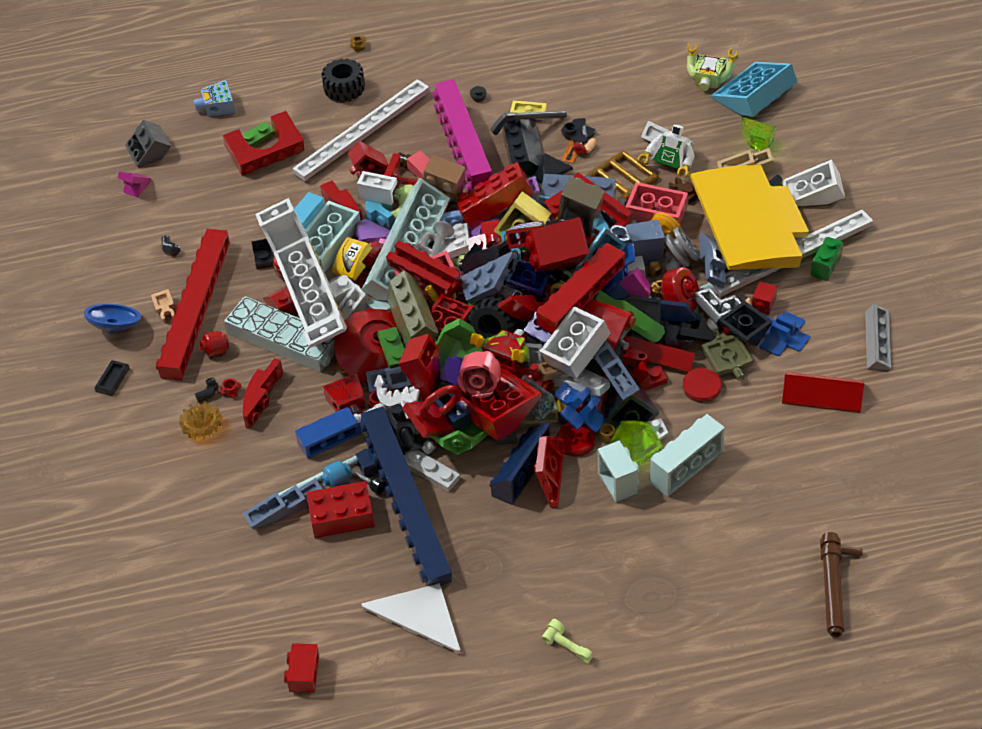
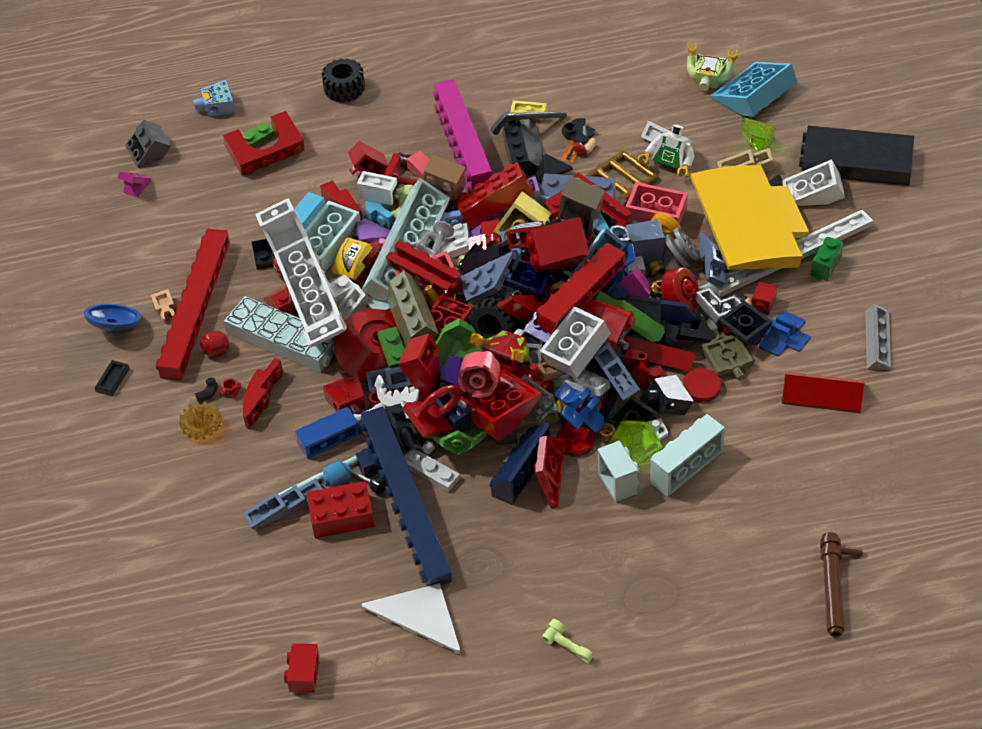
black arm [161,235,181,255] -> none
white plate [292,79,430,181] -> none
pearl gold plate [349,36,367,51] -> none
pearl dark grey plate [470,86,487,102] -> none
reddish brown plate [669,177,698,204] -> none
none -> black torso [643,375,693,415]
none -> black brick [799,125,914,186]

